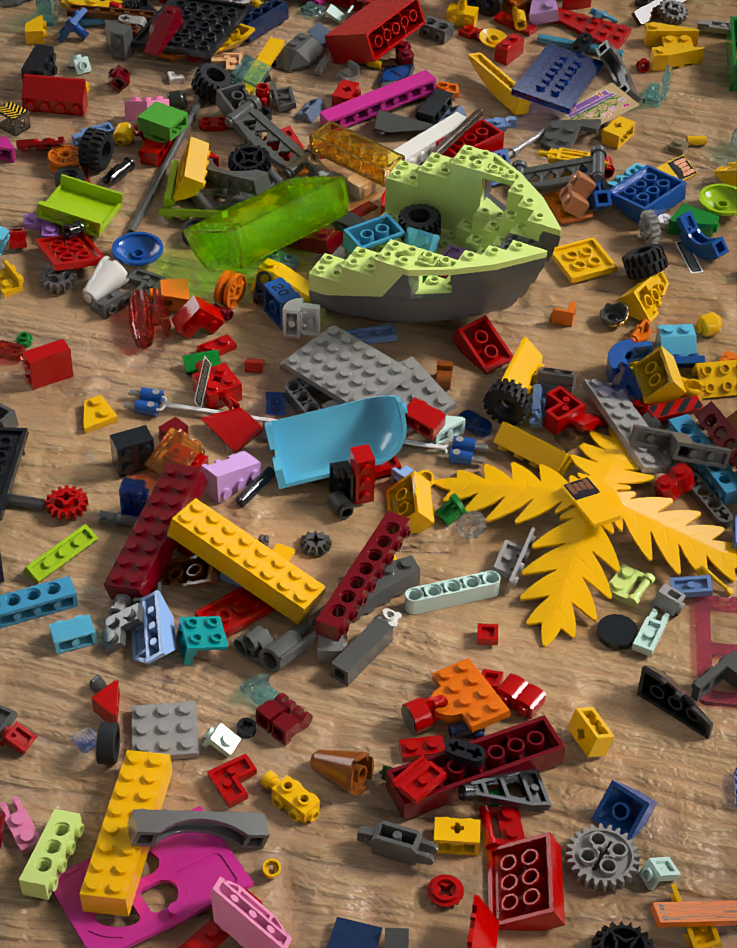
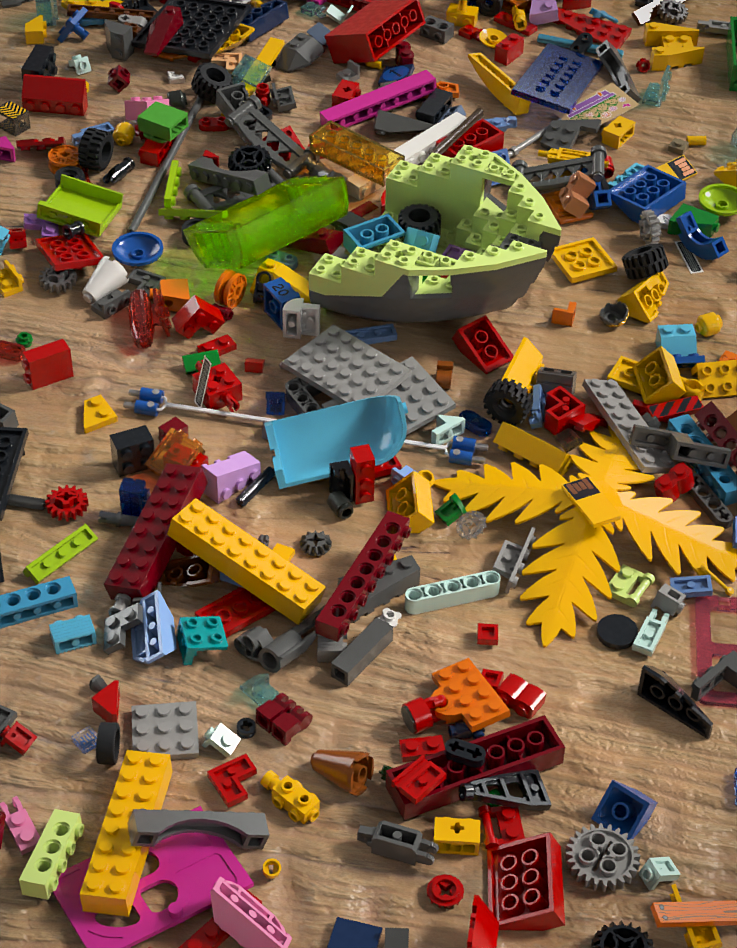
yellow slope [173,137,210,201] -> none
red slope [201,407,264,454] -> none
sand blue slope [295,98,326,123] -> none
light grey axle [315,55,330,76] -> none
red brick [405,397,446,440] -> none
yellow brick [567,707,615,757] -> none
blue arch [605,339,653,383] -> none
clear blue slope [611,362,643,400] -> none
orange hinge [627,319,654,343] -> none

